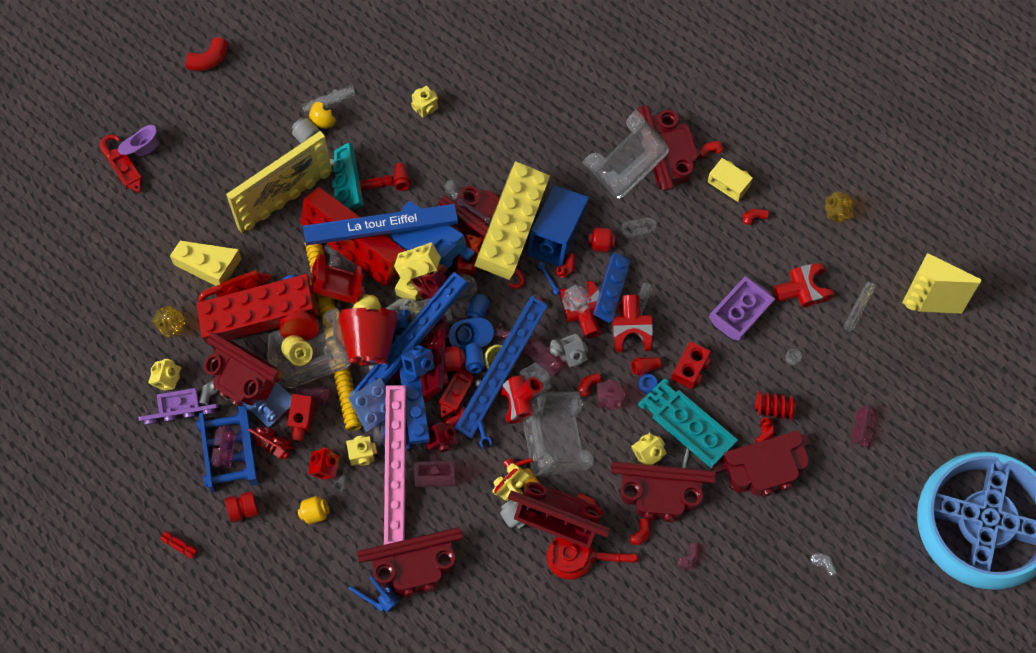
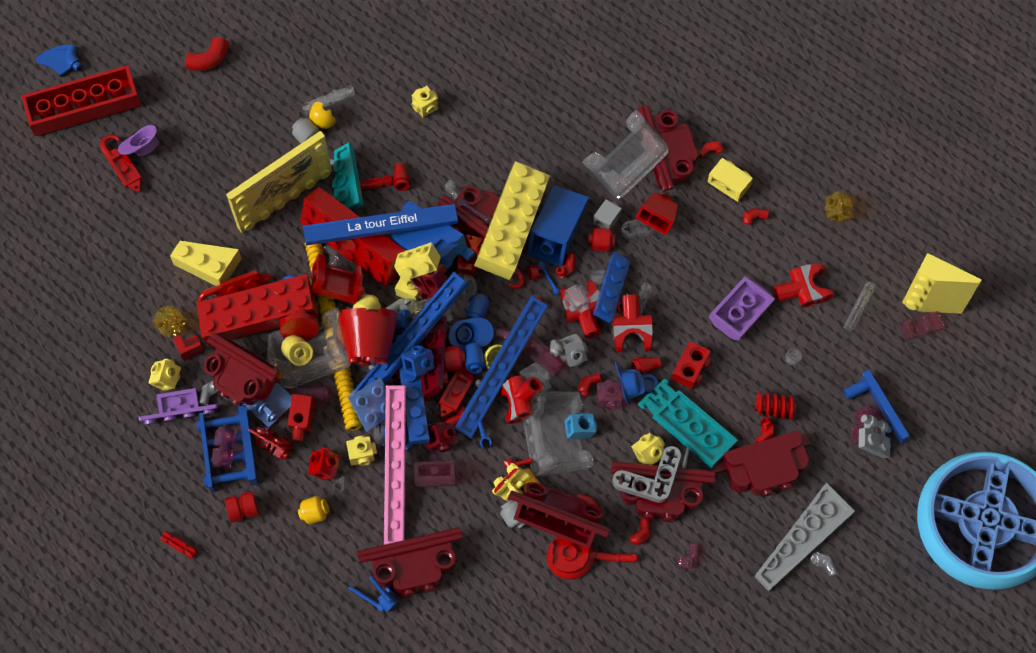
none -> red brick [21,65,141,137]
none -> blue arm [36,45,83,77]
none -> red panel [173,335,205,361]
none -> red hinge [527,265,542,281]
none -> dark azure brick [564,414,597,440]
none -> clear hinge [590,270,606,285]
none -> light grey brick [593,200,622,229]
none -> light grey beam [612,446,681,503]
none -> blue piece [615,360,645,405]
none -> red torso [635,192,677,235]
none -> light grey wing [755,483,855,591]
none -> blue piece [843,370,909,444]
none -> light grey plate [859,415,892,458]
none -> clear pink slope [899,311,945,340]

